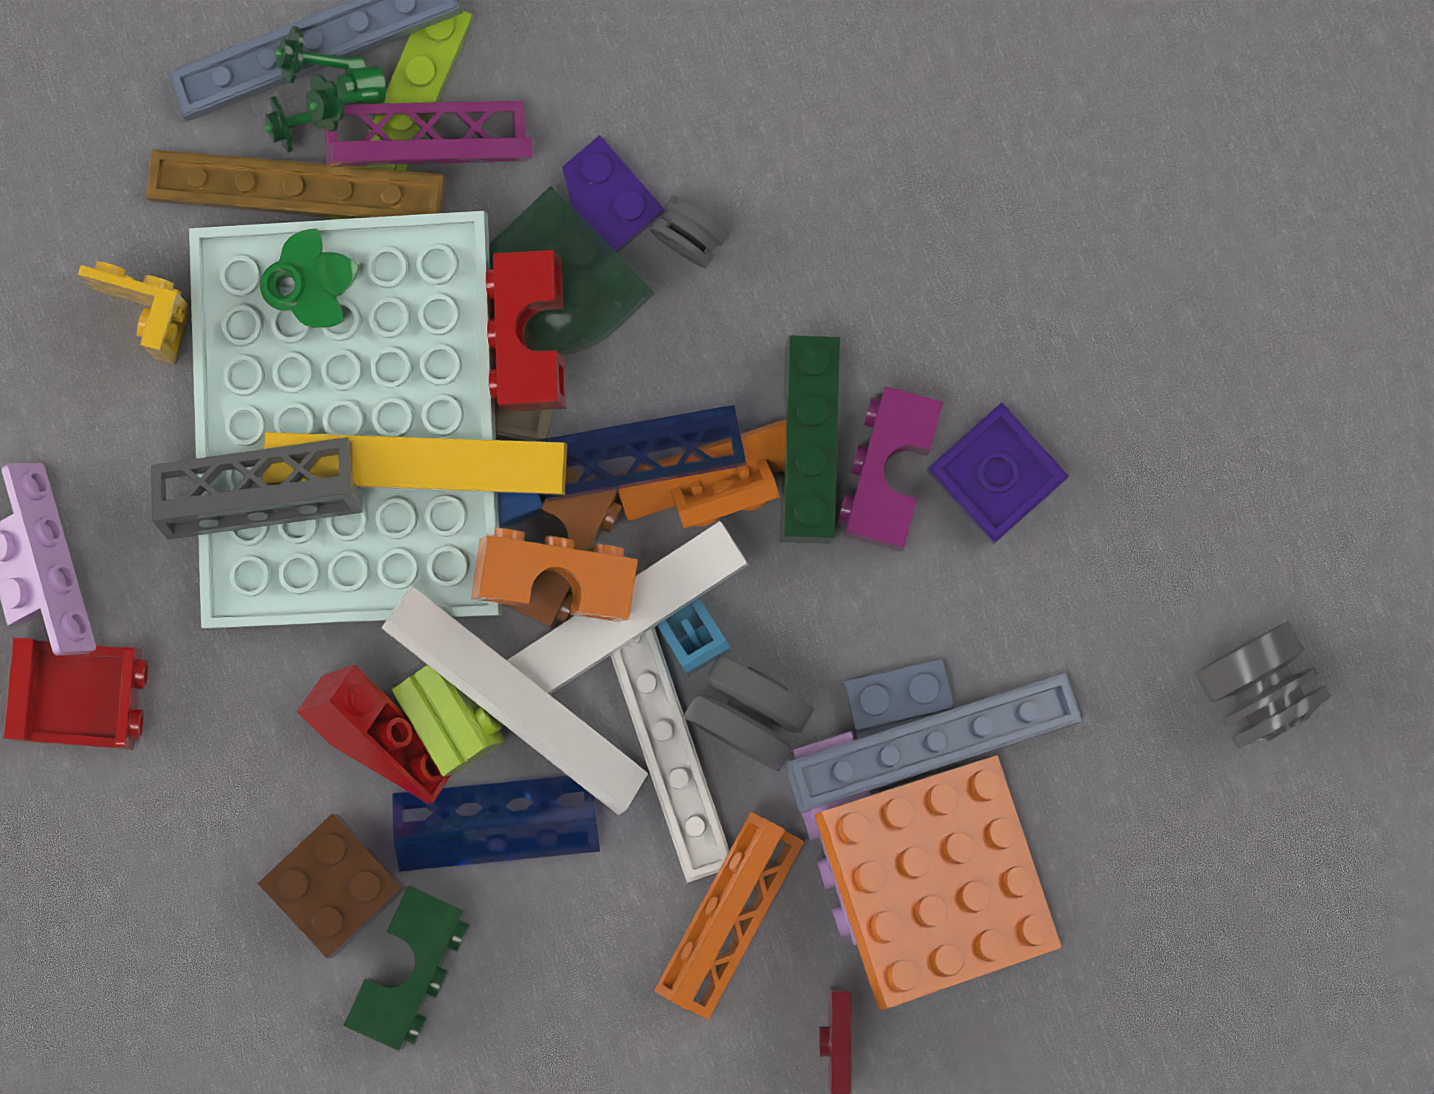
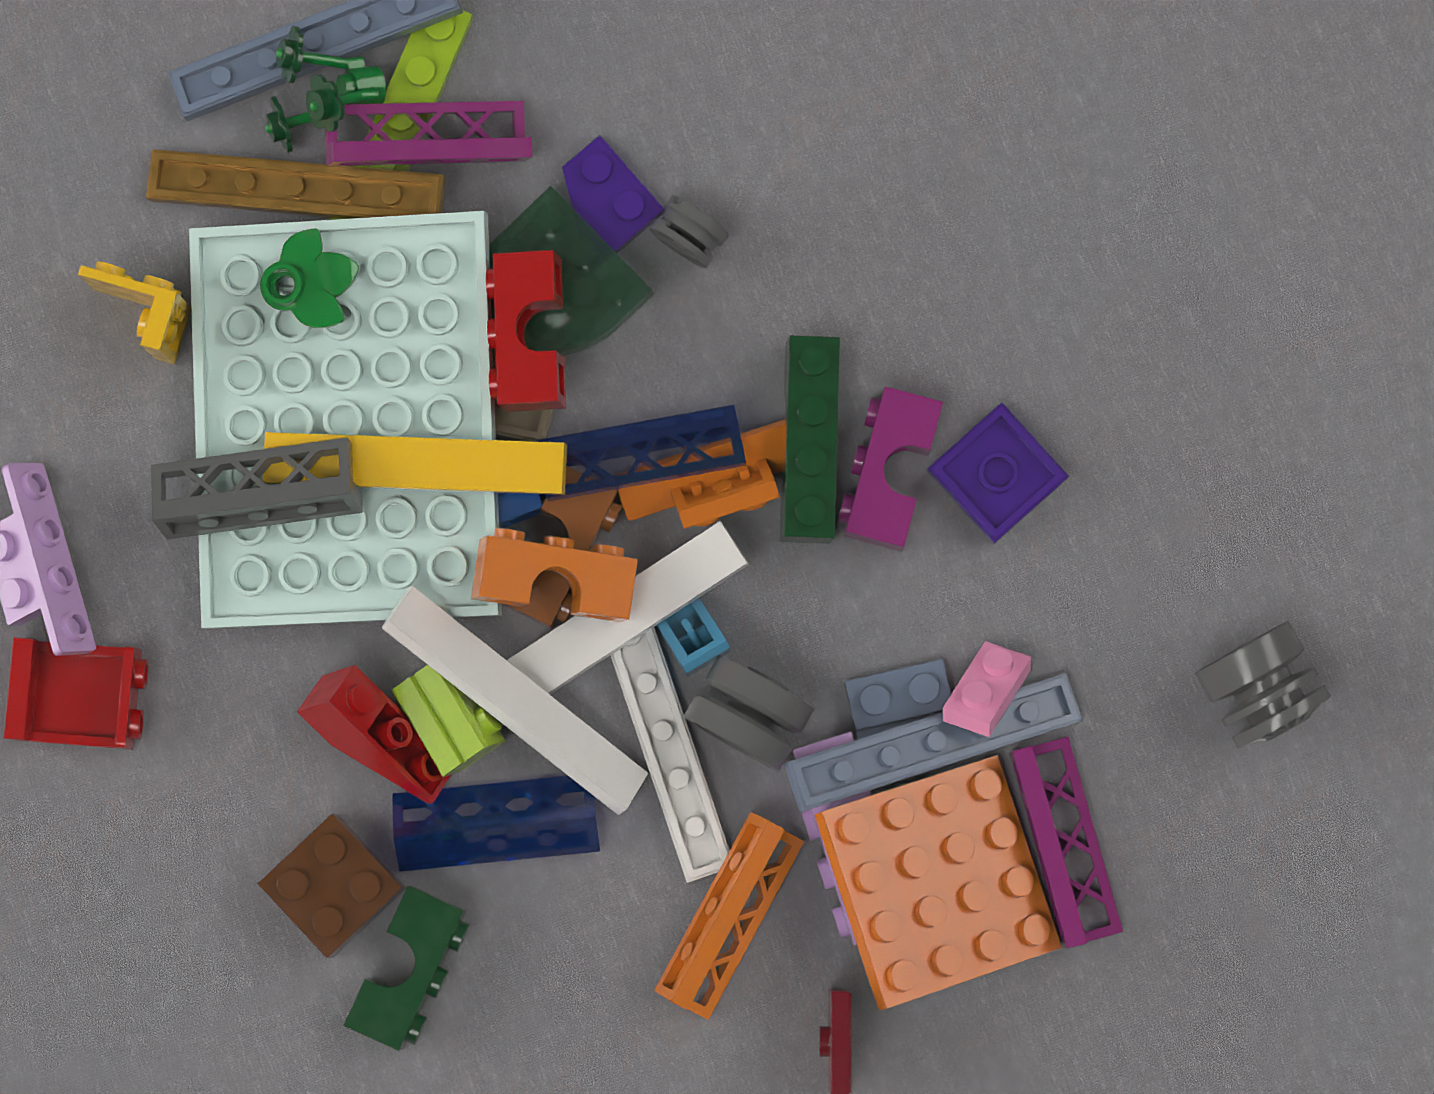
none -> bright pink plate [943,641,1031,737]
none -> magenta fence [1009,737,1123,948]

